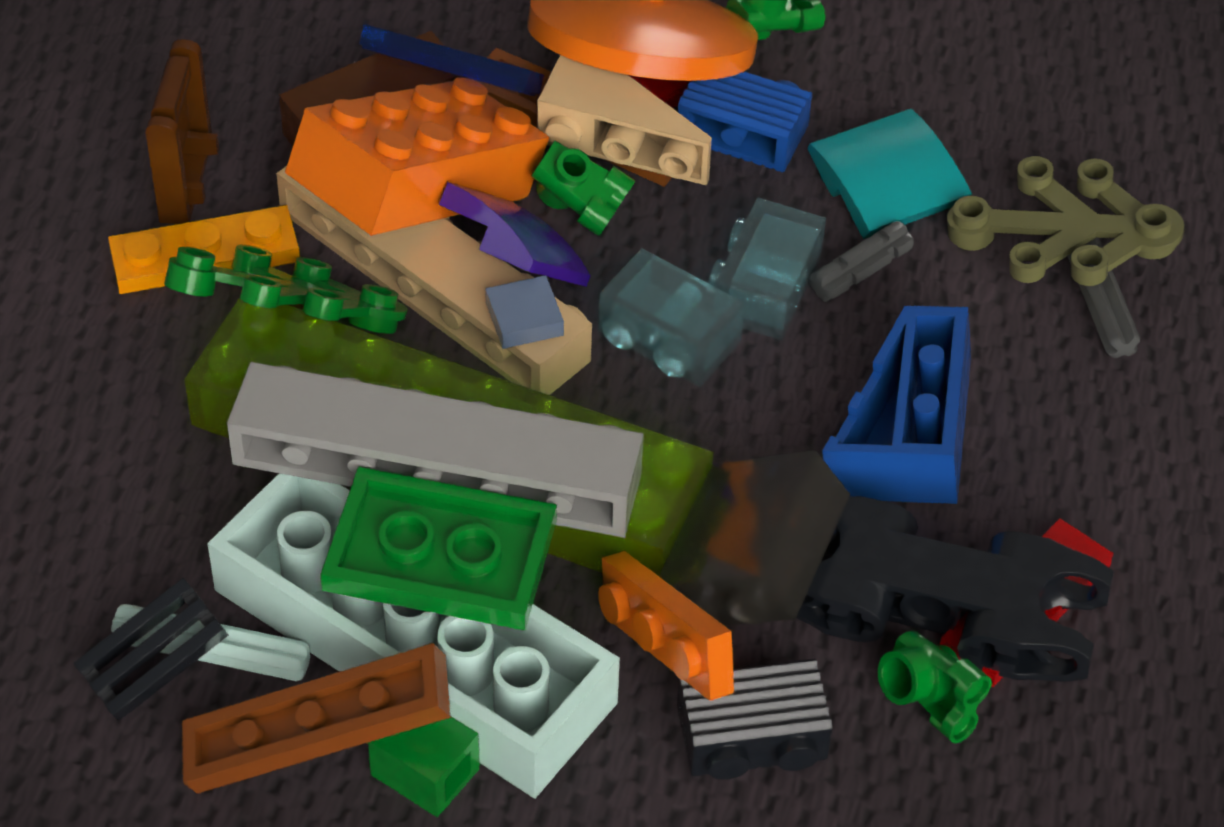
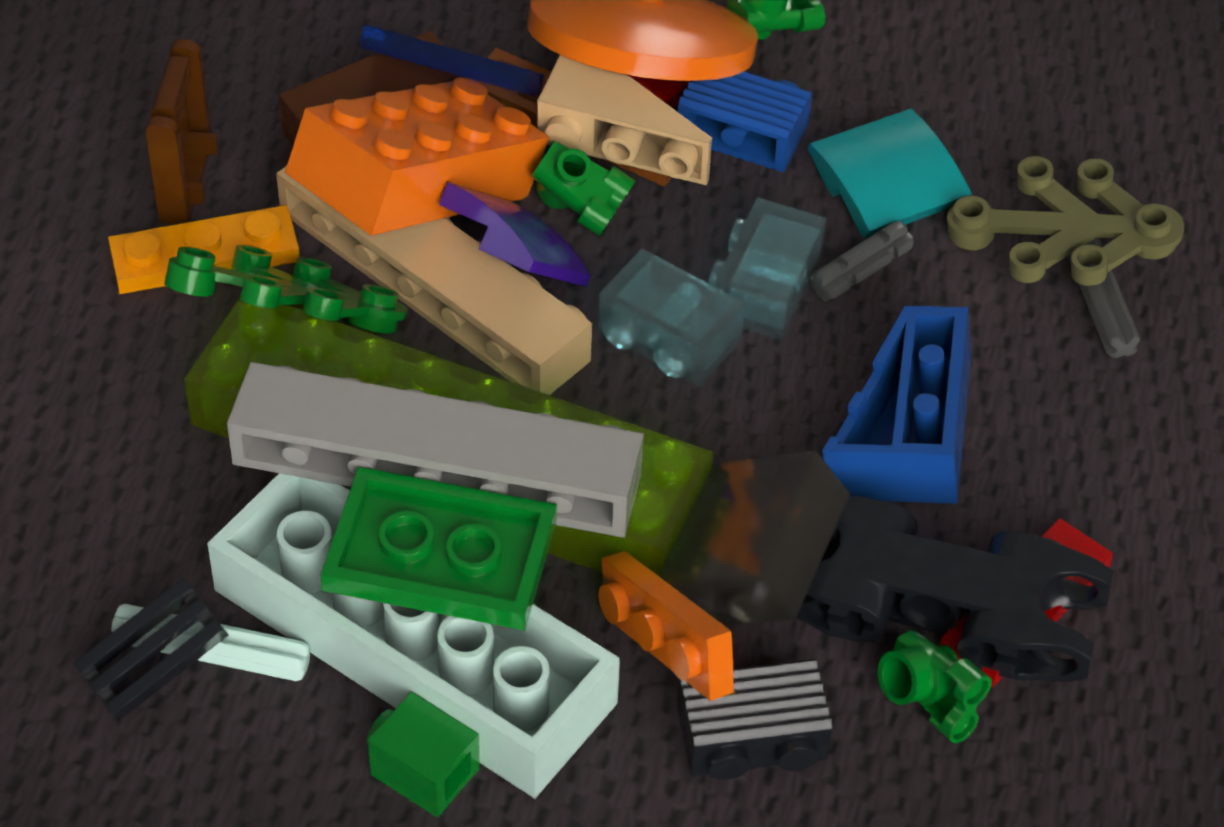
dark orange plate [182,643,451,794] -> none
sand blue tile [485,275,564,349] -> none

